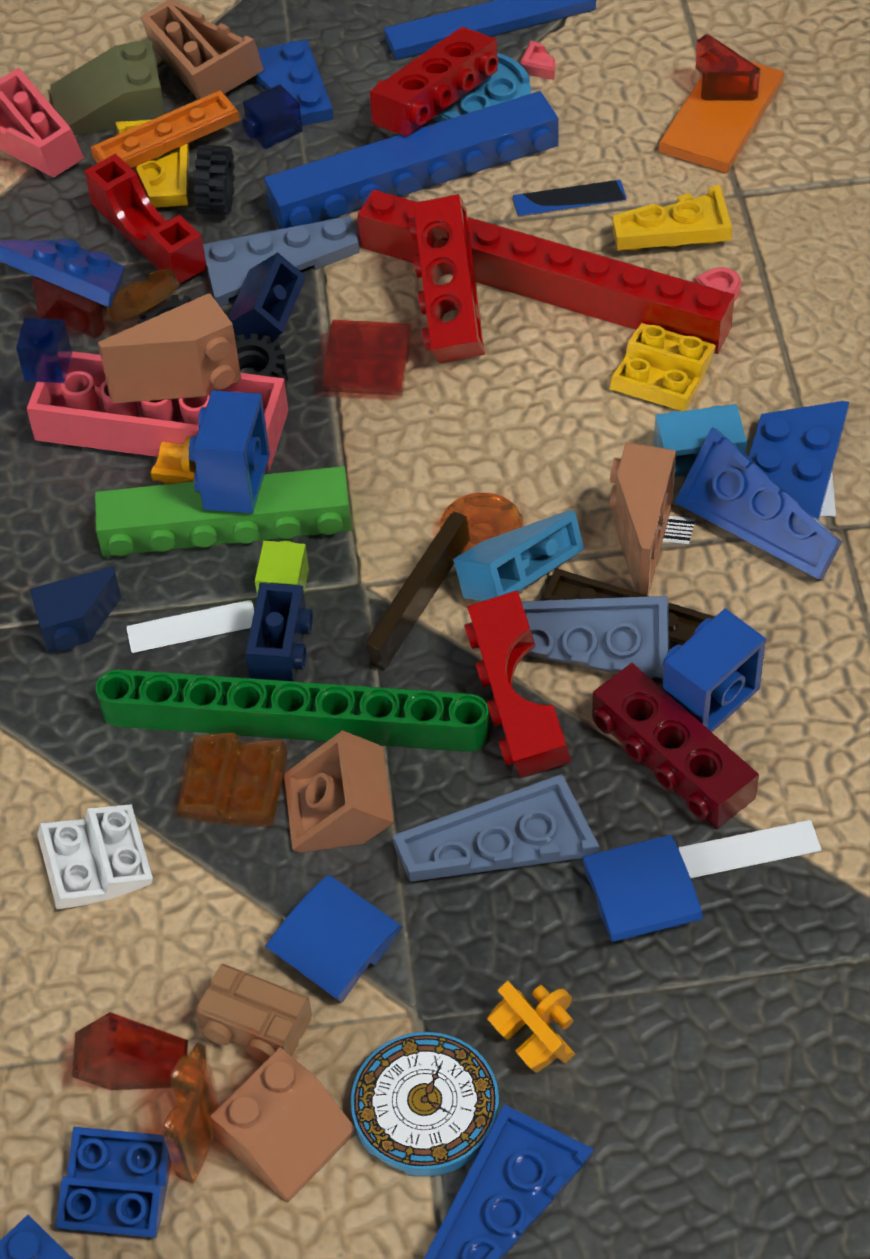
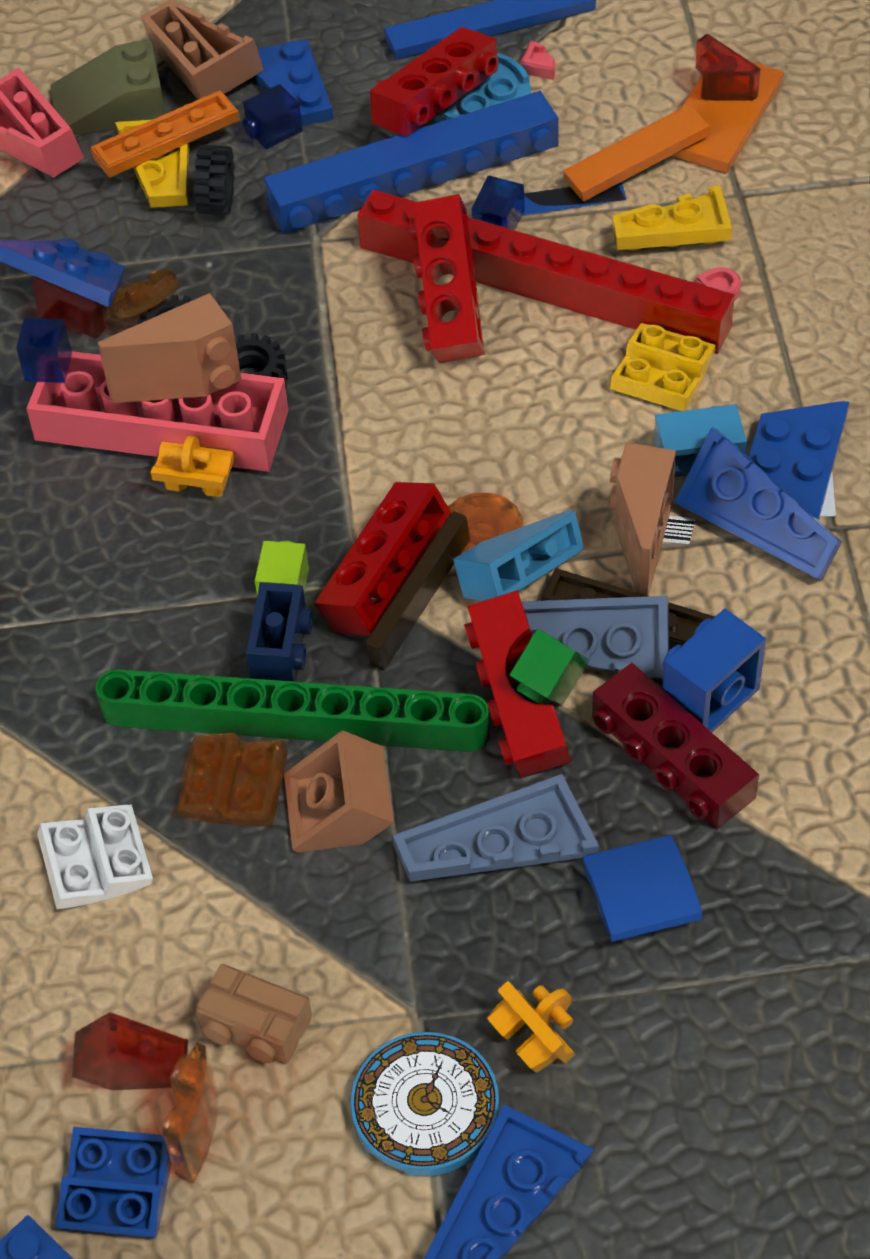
dark blue slope [30,566,121,654] -> none
red arch [84,153,207,286] -> none
bright green brick [95,466,352,557] -> none
white sticker [126,600,254,653] -> none
blue brick [189,390,270,514] -> none
sand blue wing [203,216,359,307] -> none
nougat slope [210,1047,356,1203] -> none
dark blue brick [228,252,306,342] -> none
blue slope [265,874,403,1002] -> none
clear red slope [322,320,412,396] -> none
white sticker [679,820,821,878] -> none
none -> red brick [314,482,451,636]
none -> clear blue brick [471,175,525,230]
none -> green brick [510,628,590,705]
none -> orange tile [563,104,711,202]

